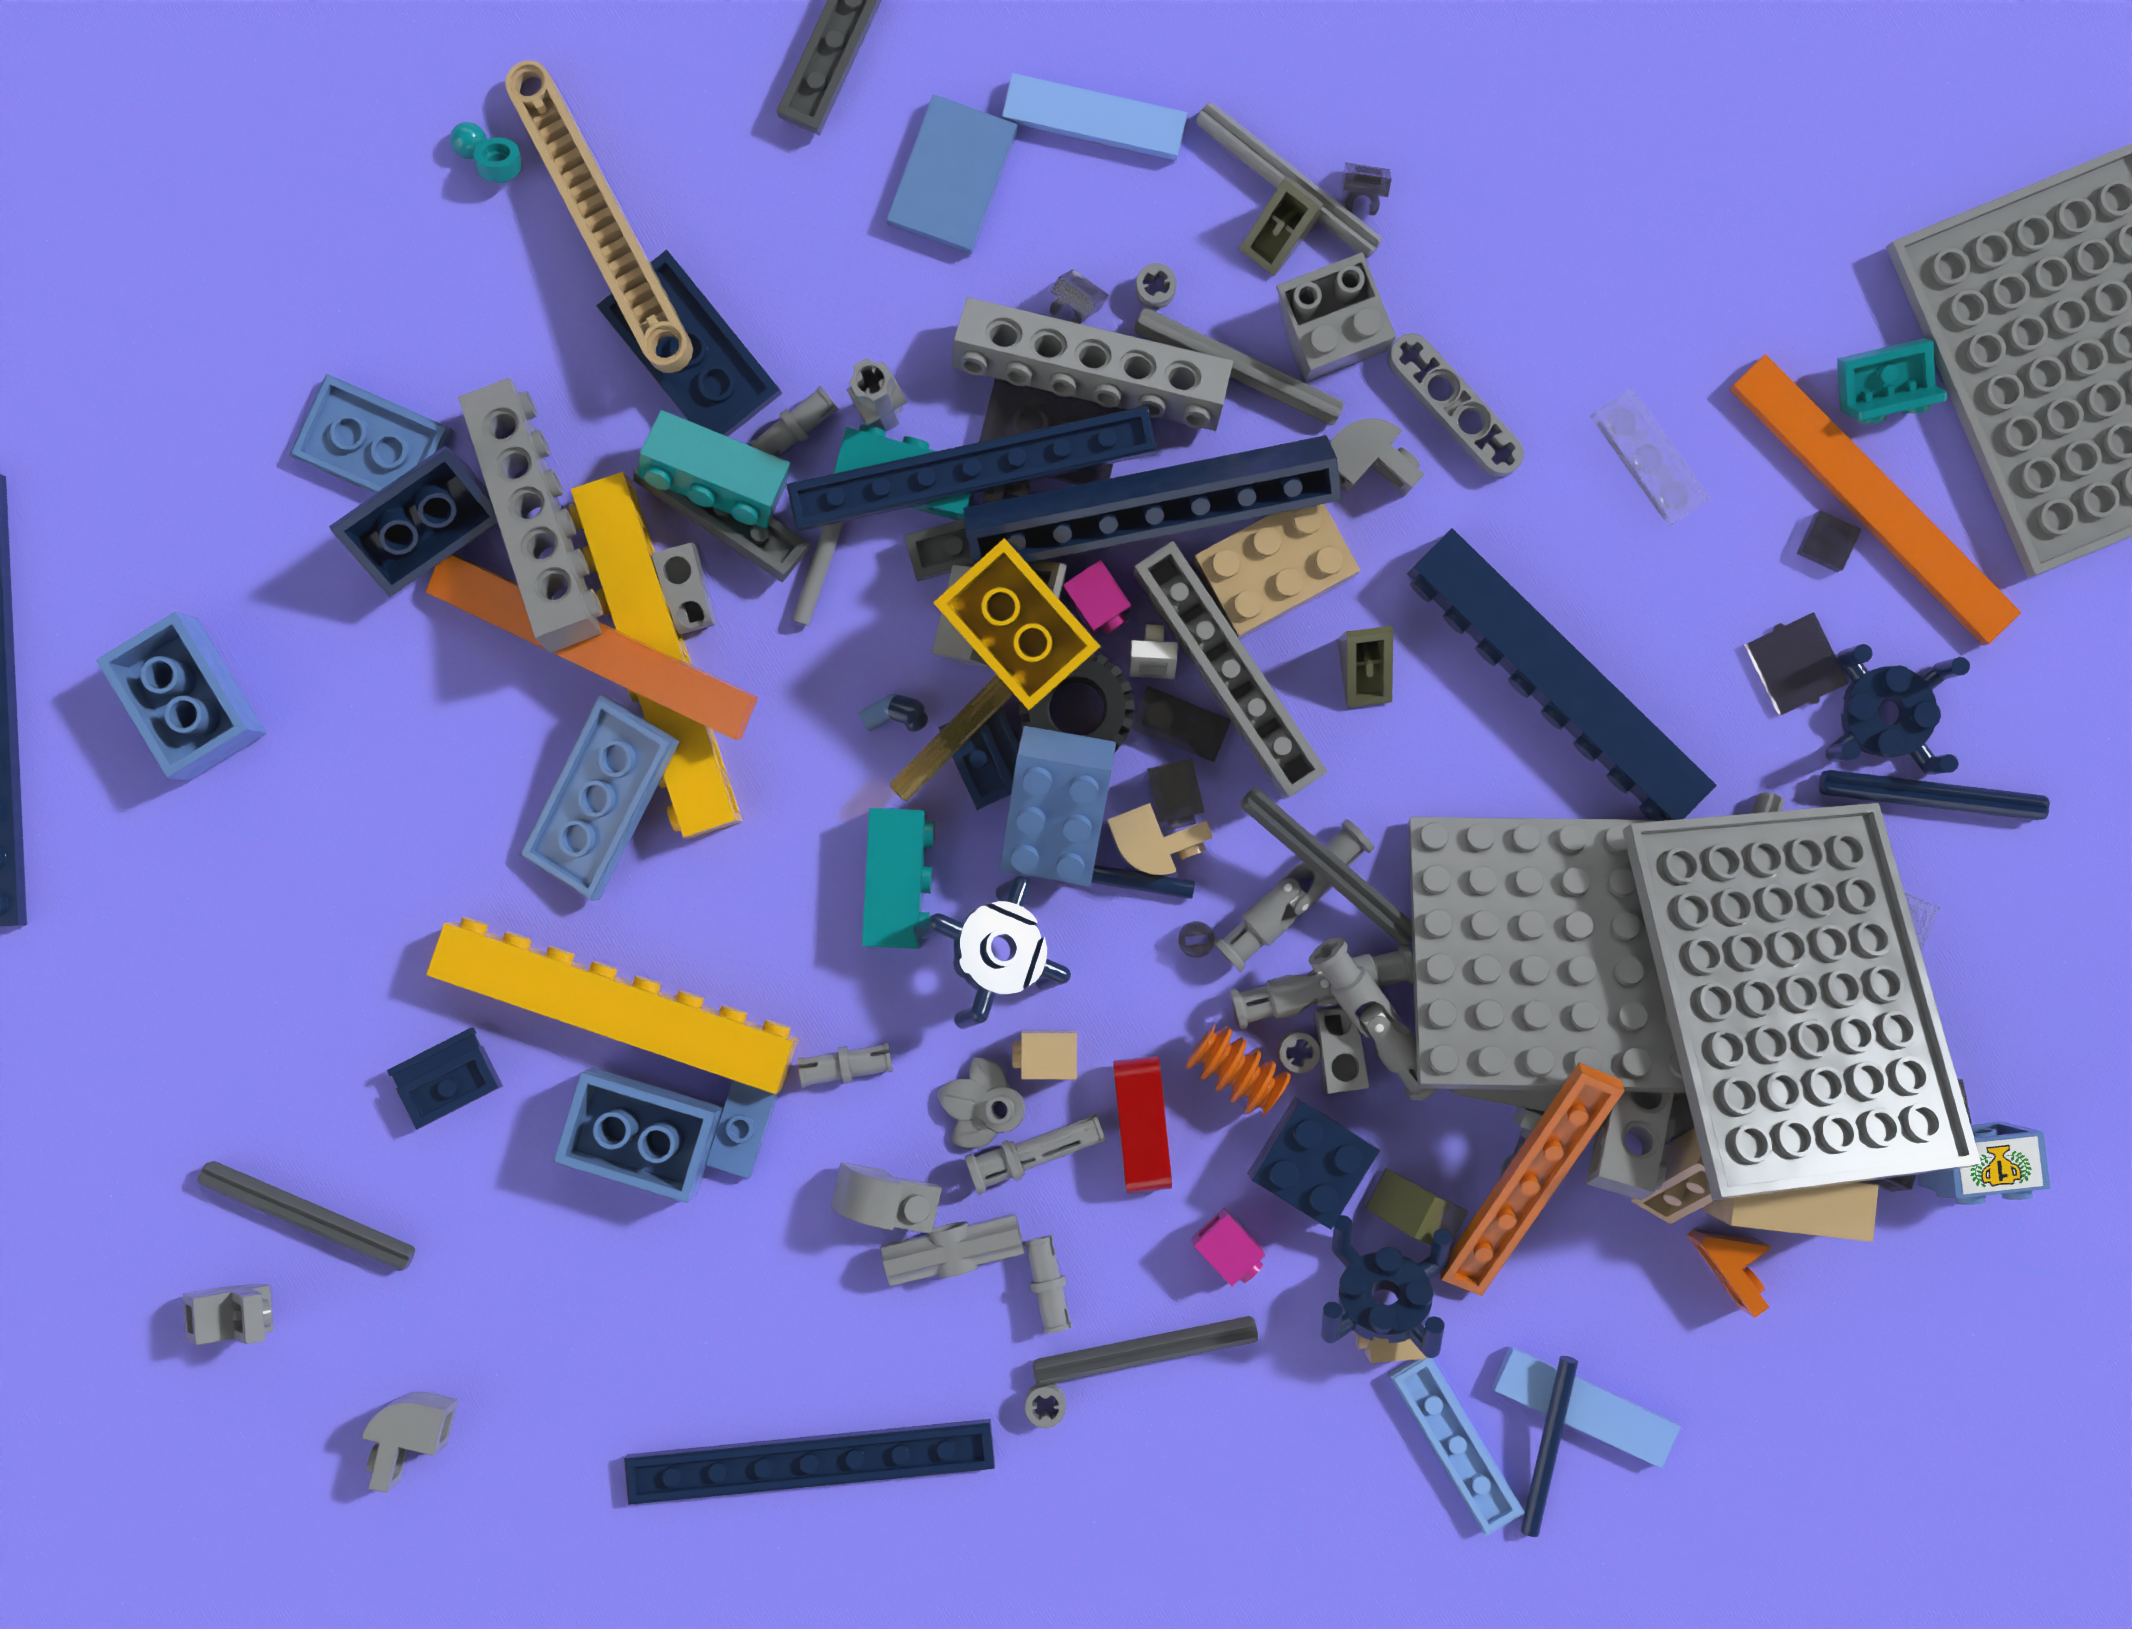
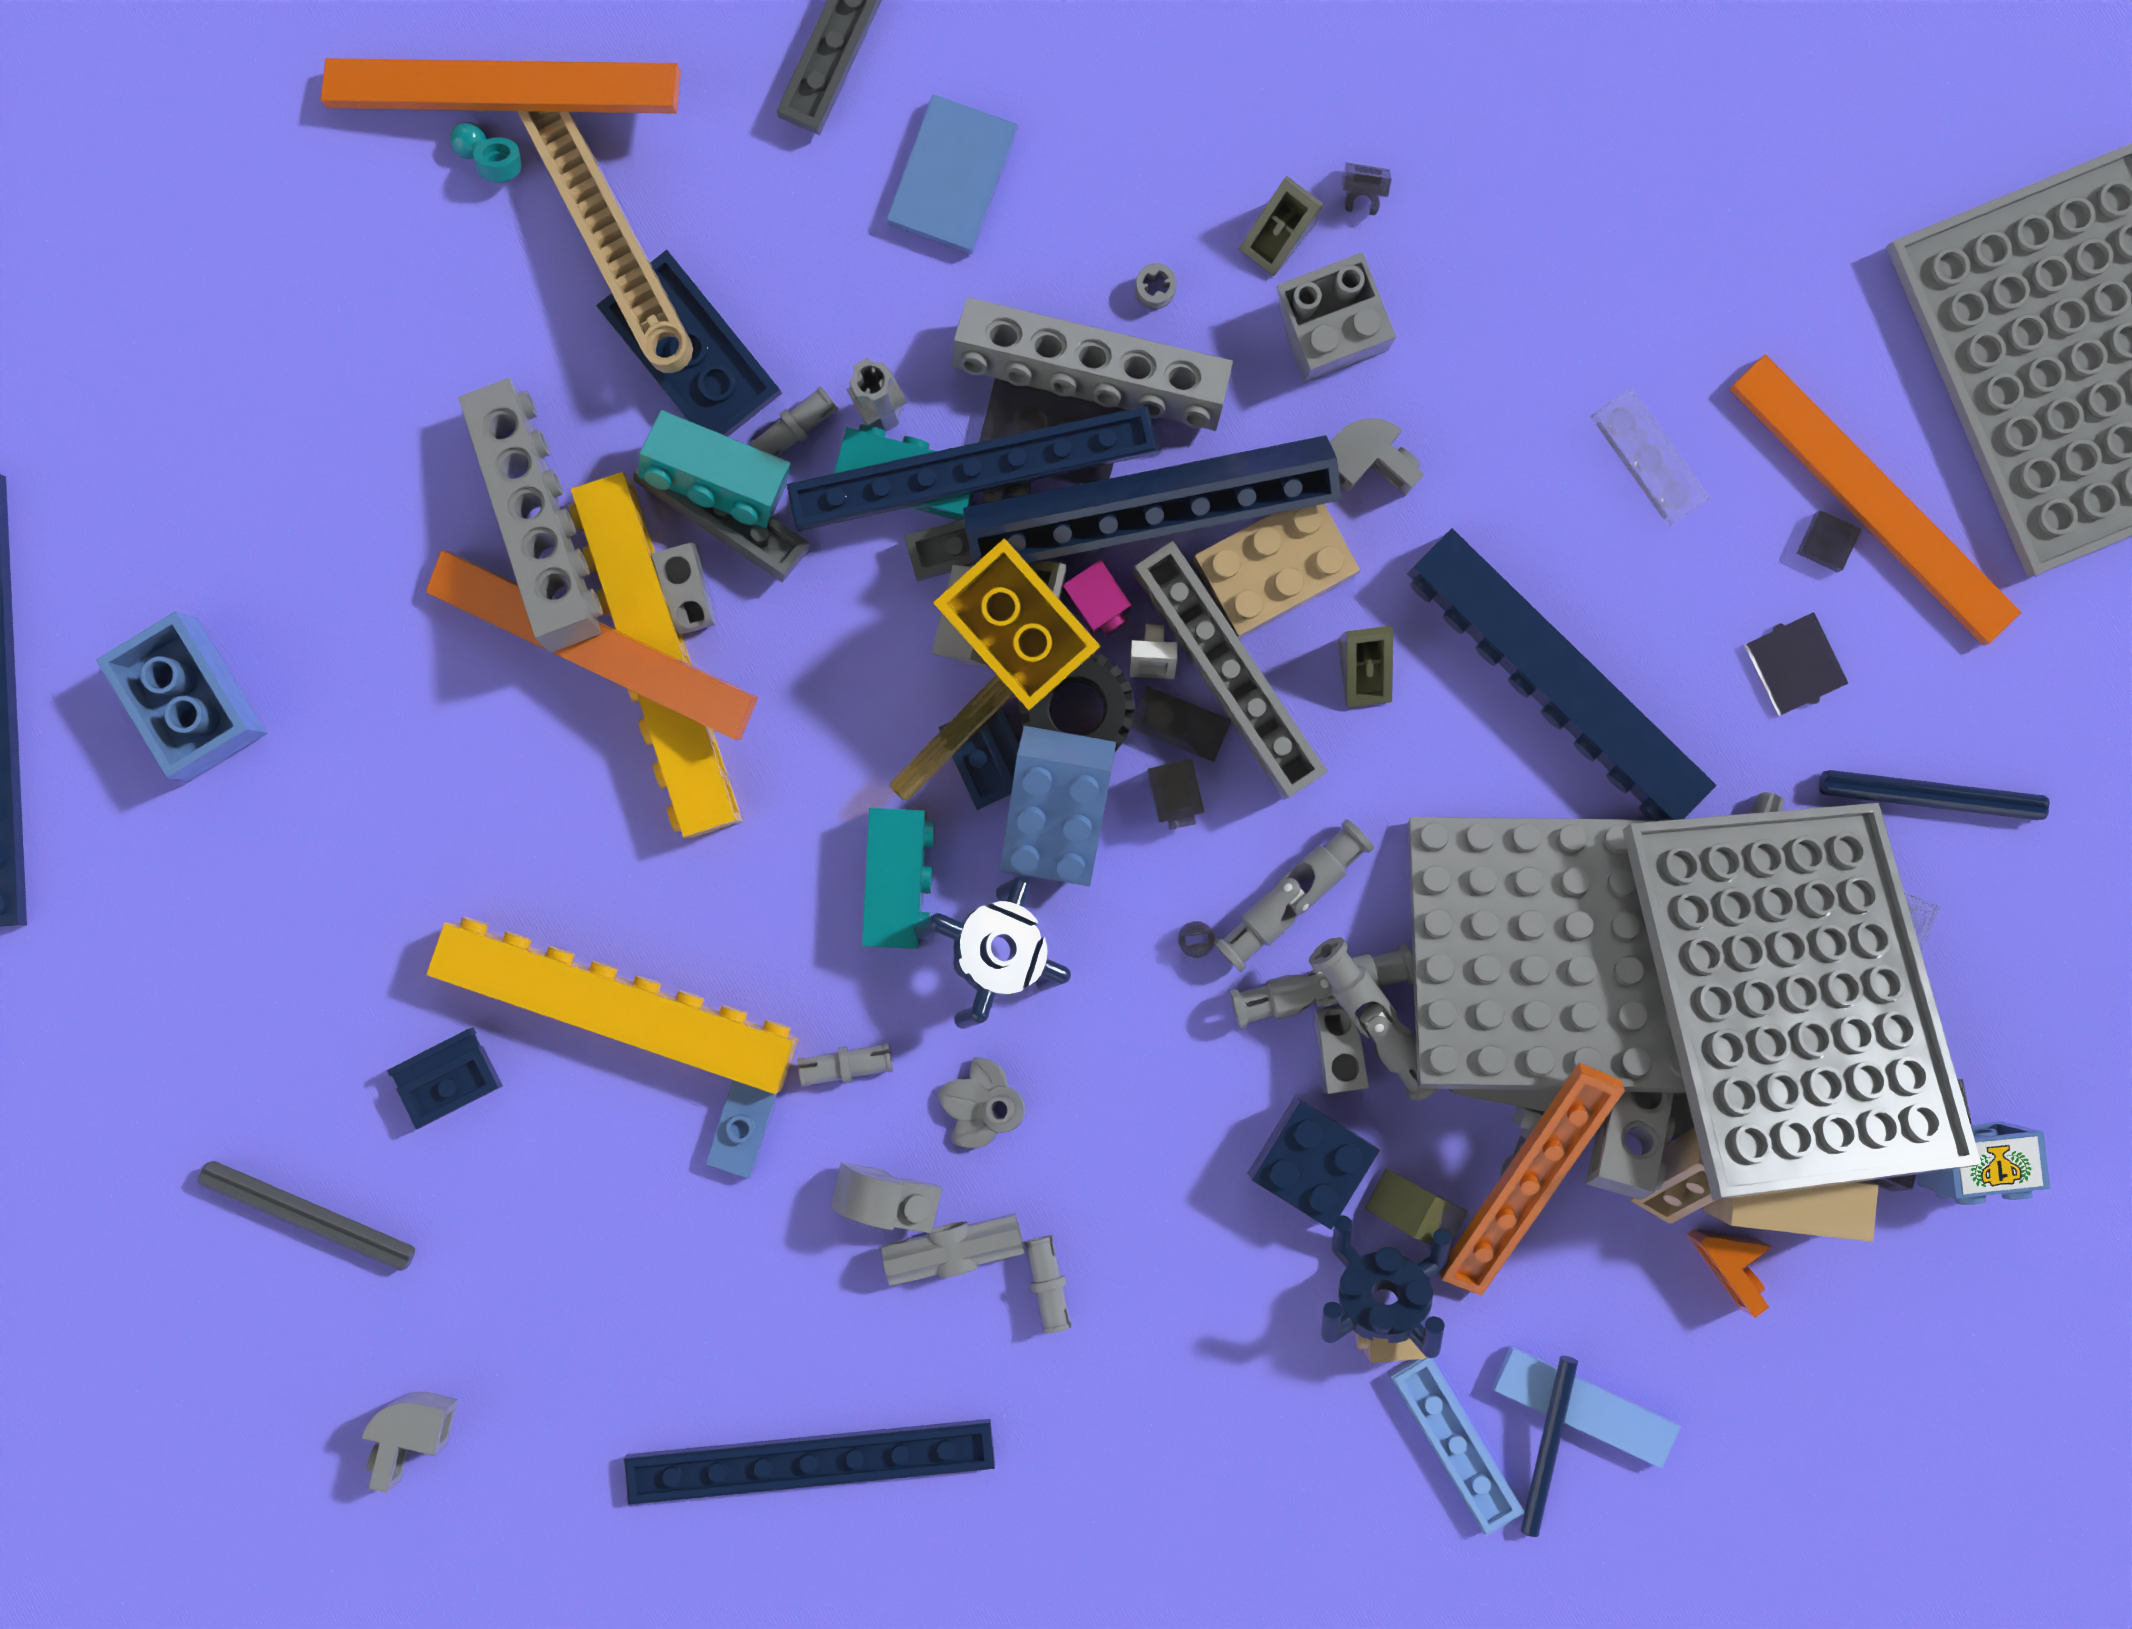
light grey brick [183,1284,273,1345] -> none
medium blue tile [289,373,454,494] -> none
dark blue slope [329,446,498,597] -> none
medium blue tile [520,696,680,901] -> none
medium blue brick [553,1067,724,1203] -> none
light grey bar [792,522,844,626] -> none
arm [858,694,928,732] -> none
light grey pin [965,1113,1106,1195] -> none
light blue tile [1002,73,1188,161] -> none
tan brick [1012,1030,1077,1080] -> none
light grey bush [1025,1383,1066,1428] -> none
dark grey axle [1033,1316,1258,1386] -> none
clear smoke tile [1050,269,1109,324] -> none
dark blue bar [1091,865,1195,899] -> none
tan brick [1106,803,1213,875] -> none
red beam [1113,1056,1172,1194] -> none
light grey axle [1134,308,1344,425] -> none
orange piece [1186,1023,1291,1117] -> none
dark pink brick [1191,1208,1266,1286] -> none
light grey axle [1196,102,1382,258] -> none
dark grey axle [1240,788,1412,946] -> none
light grey bush [1277,1031,1320,1074] -> none
light grey beam [1388,333,1524,478] -> none
dark blue plate [1826,644,1970,775] -> none
teal bracket [1837,338,1947,424] -> none
none -> orange tile [320,58,681,114]

